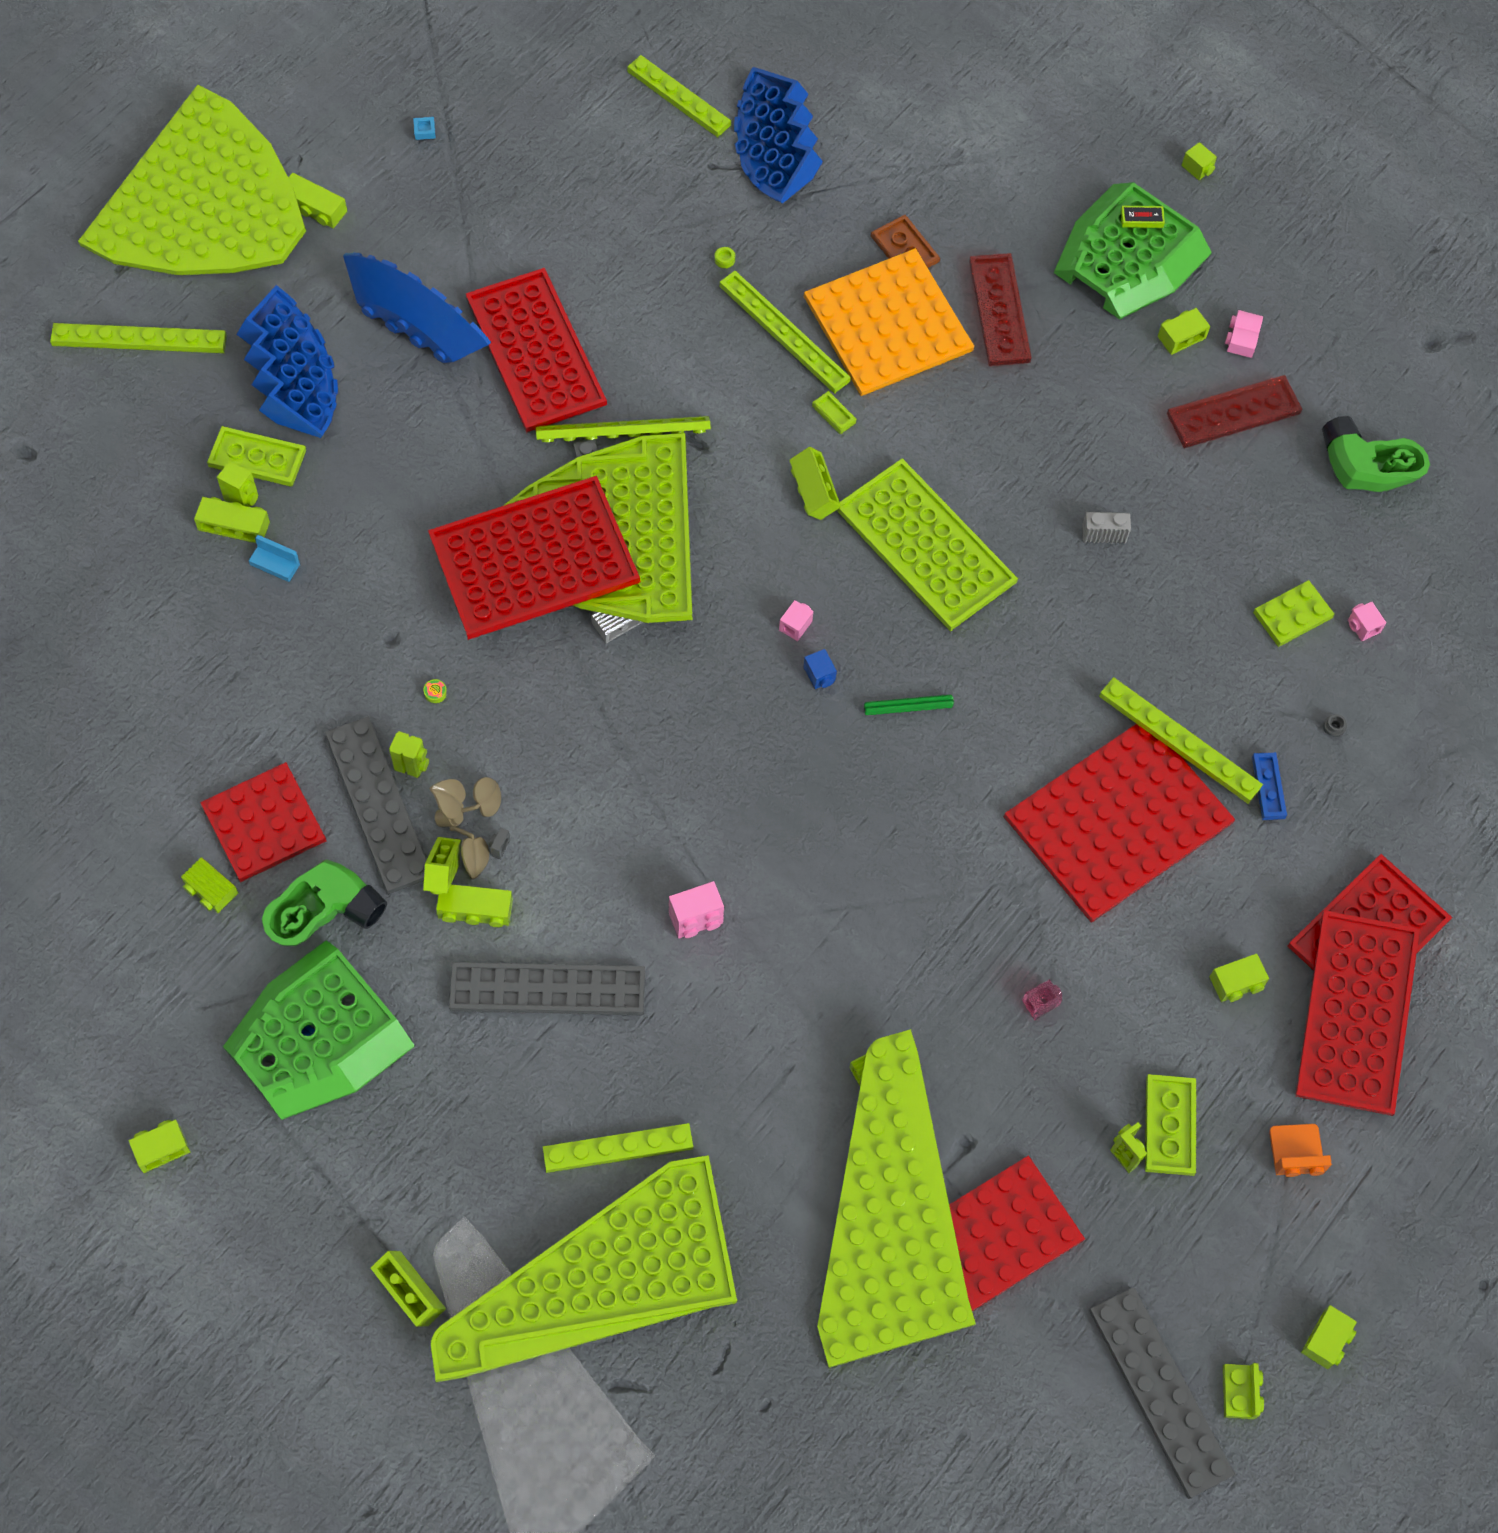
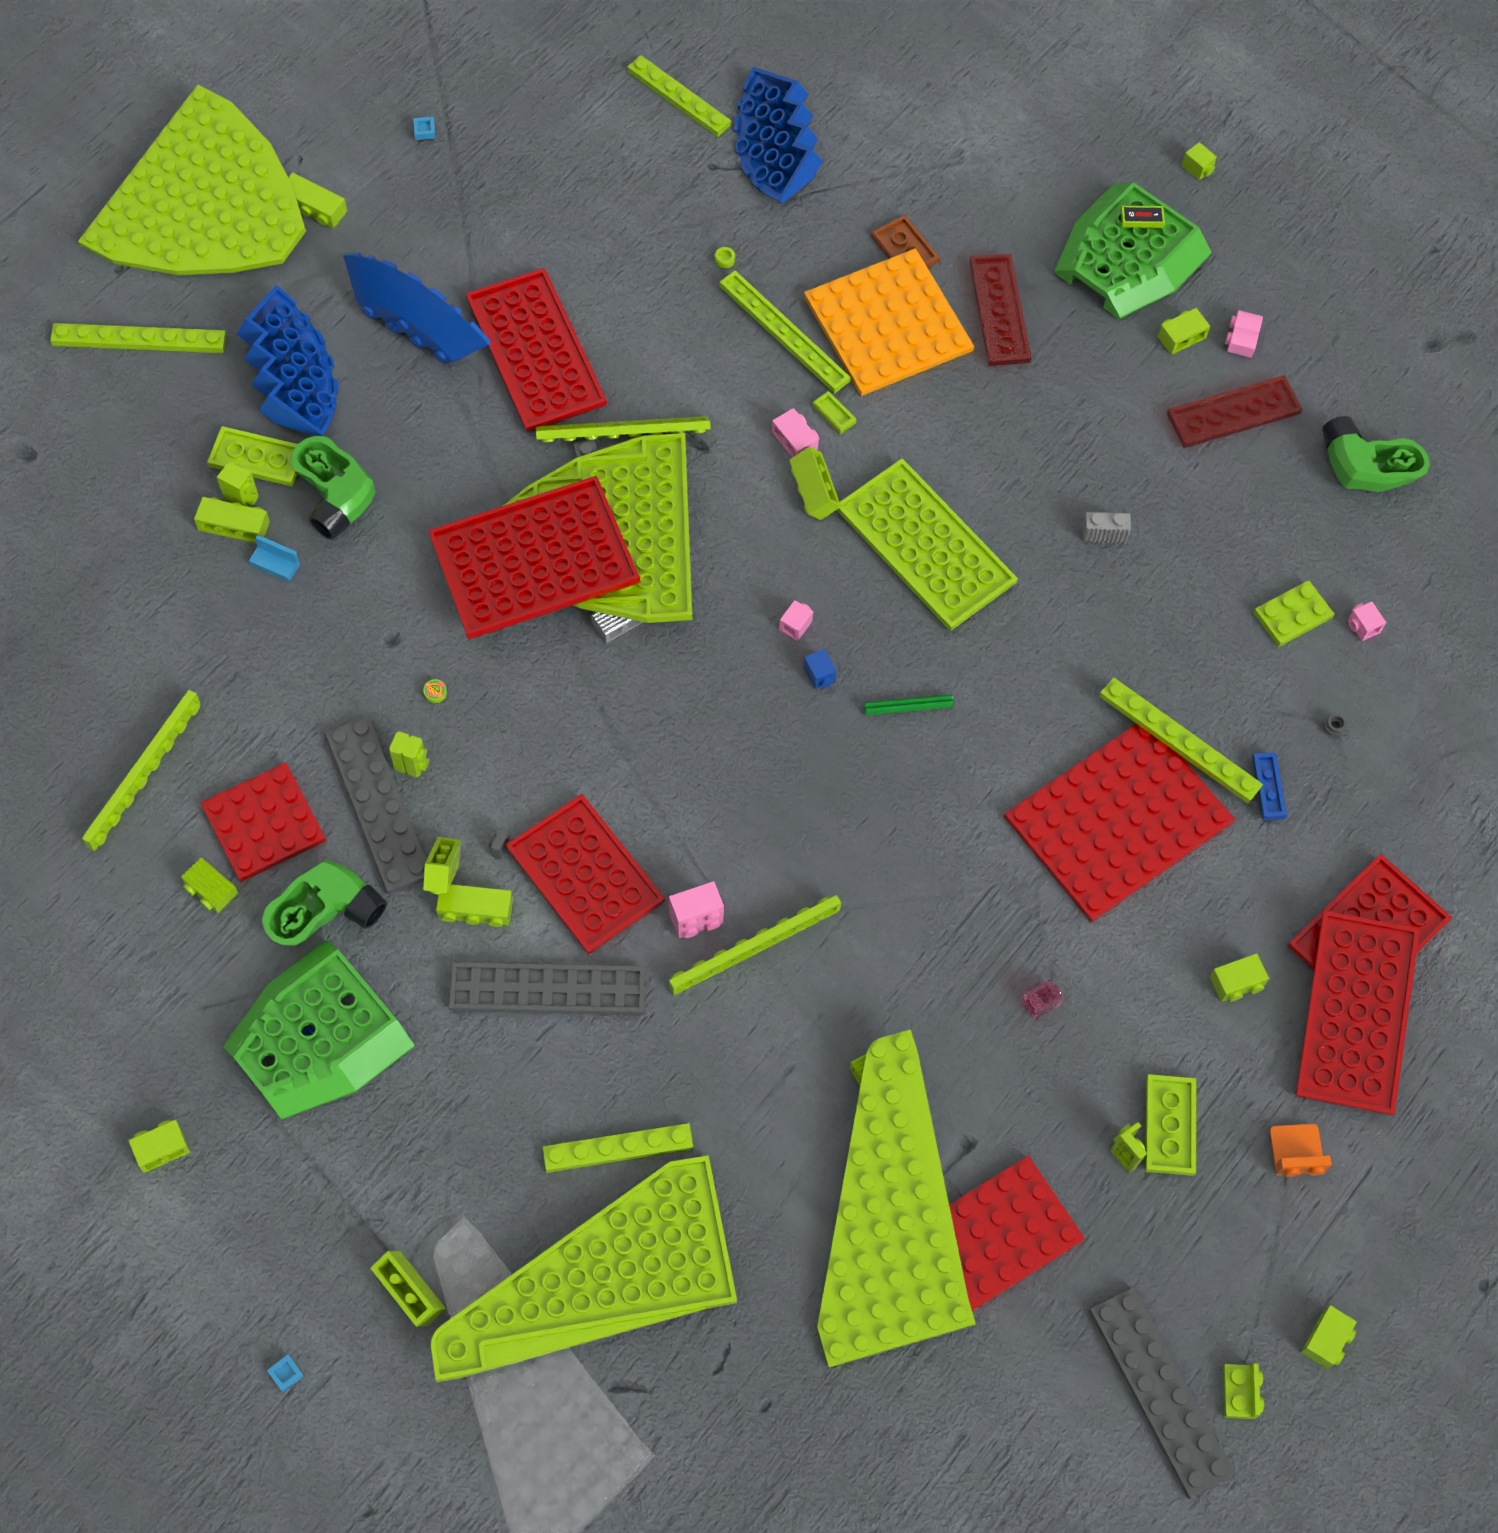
dark tan plant [429,777,501,879] -> none
none -> lime plate [82,690,201,852]
none -> dark azure plate [267,1355,304,1392]
none -> bright green piece [291,436,376,540]
none -> red plate [506,794,665,955]
none -> lime plate [669,895,841,996]
none -> bright pink brick [772,408,819,458]

